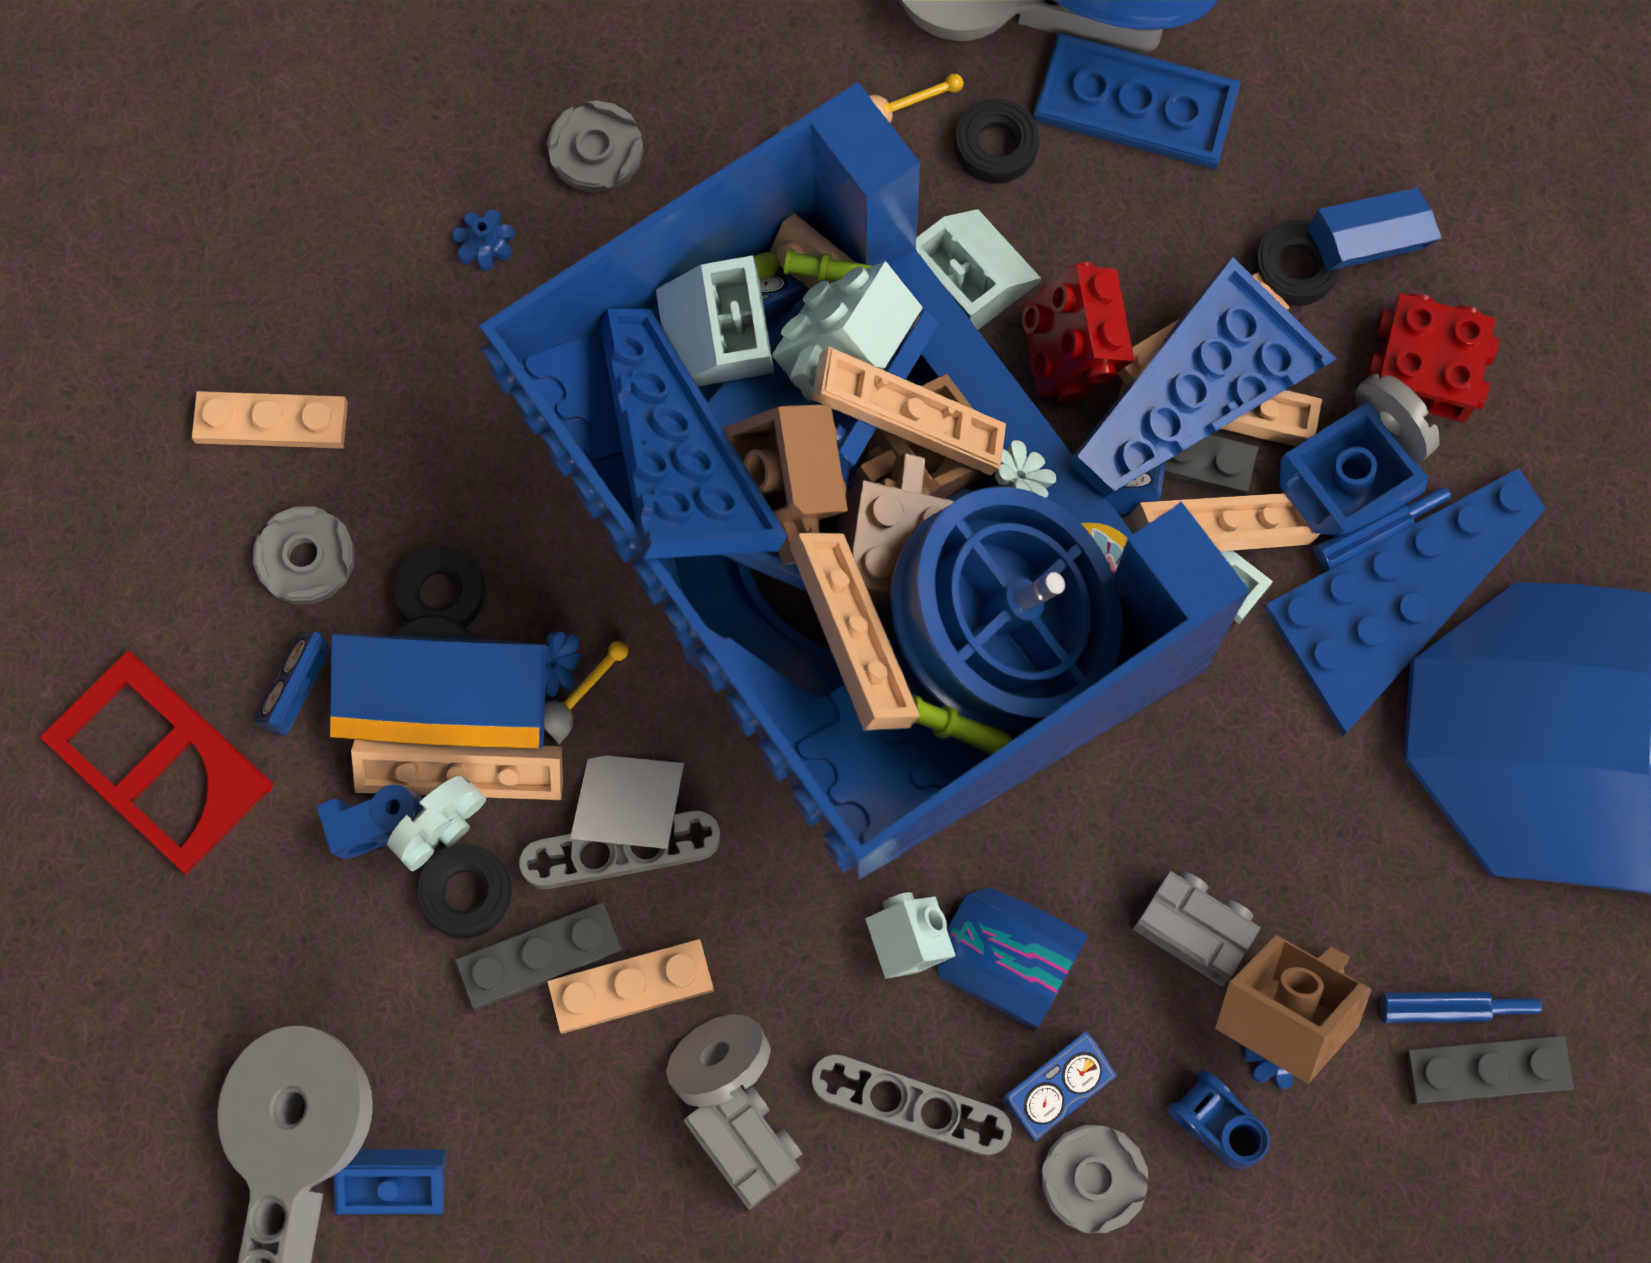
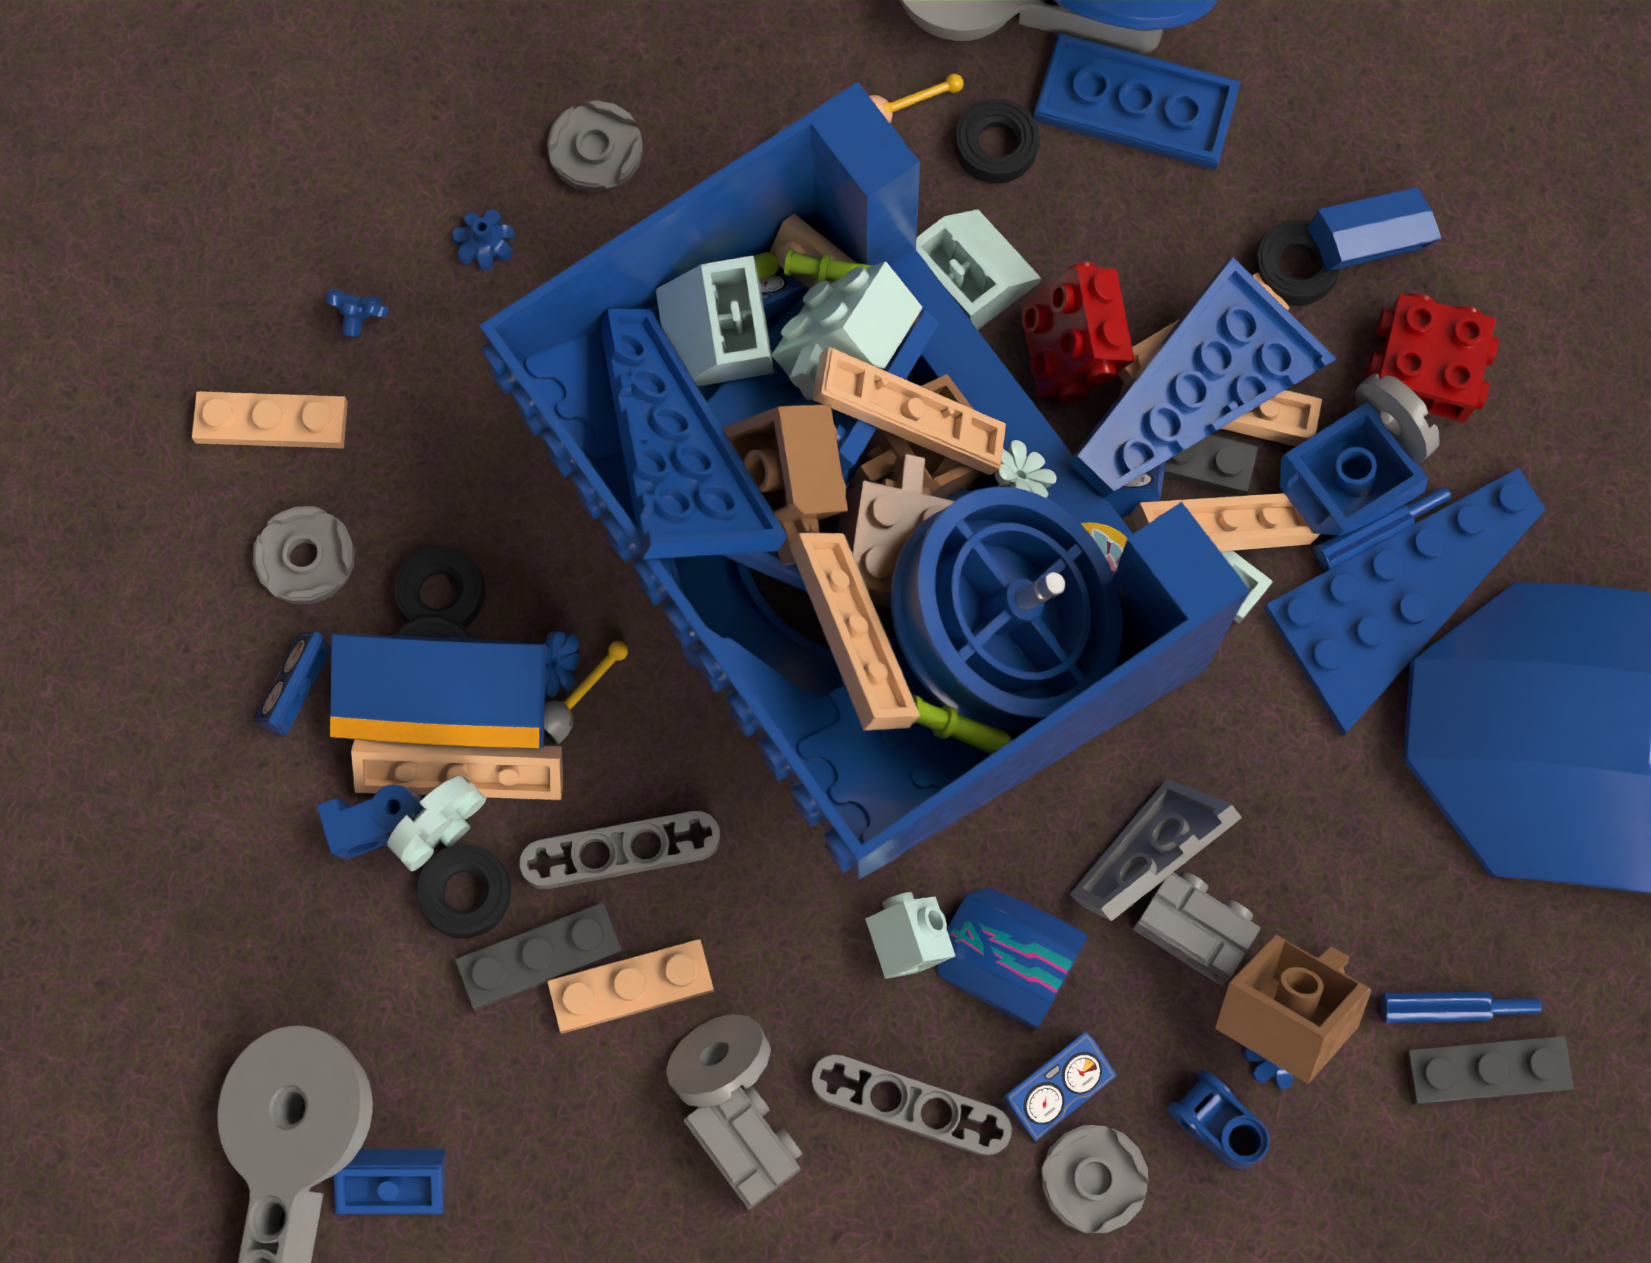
red window [40,651,275,875] -> none
white sticker [570,755,684,849] -> none
none -> blue plant [326,289,390,337]
none -> light grey wing [1070,779,1242,921]

